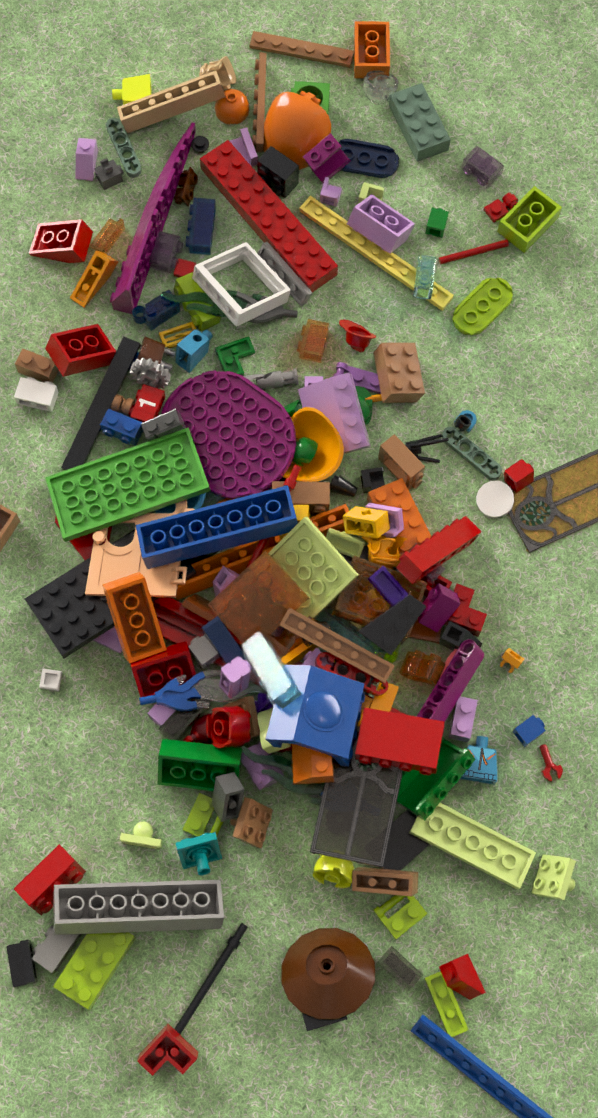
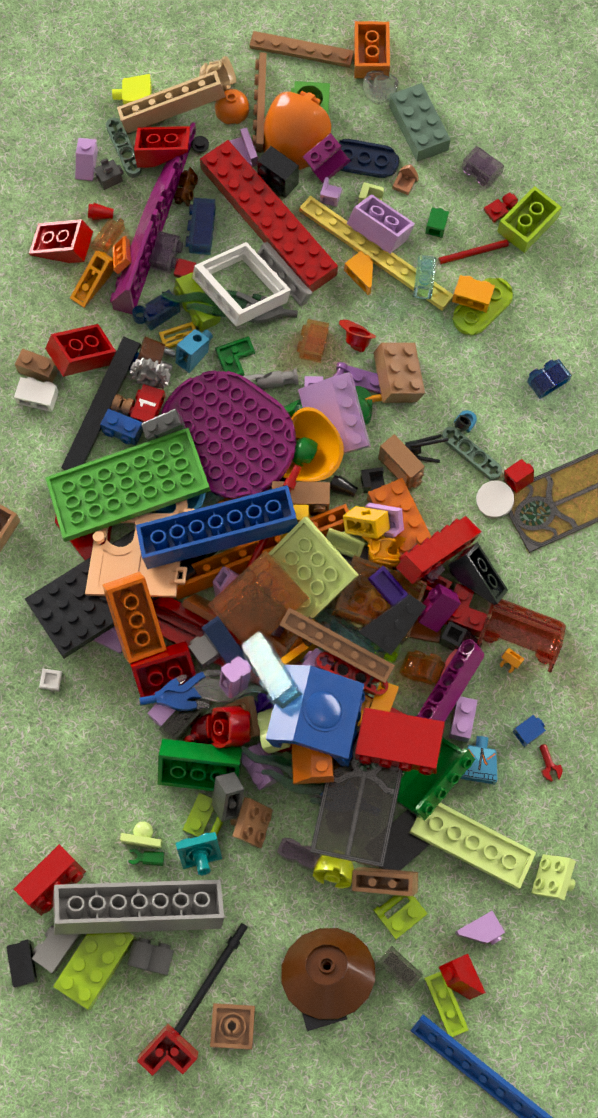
none -> red cone [88,202,114,220]
none -> orange tile [113,236,131,274]
none -> dark grey brick [127,937,174,976]
none -> green bar [128,849,165,866]
none -> red slope [134,126,191,168]
none -> medium nougat plate [210,1003,255,1050]
none -> brick [277,838,320,870]
none -> light orange slope [344,251,373,295]
none -> nougat tile [392,164,419,195]
none -> black slope [448,542,508,605]
none -> light orange brick [452,275,495,313]
none -> lavender slope [455,911,505,945]
none -> clear red windscreen [477,599,566,673]
none -> clear blue brick [527,359,572,399]

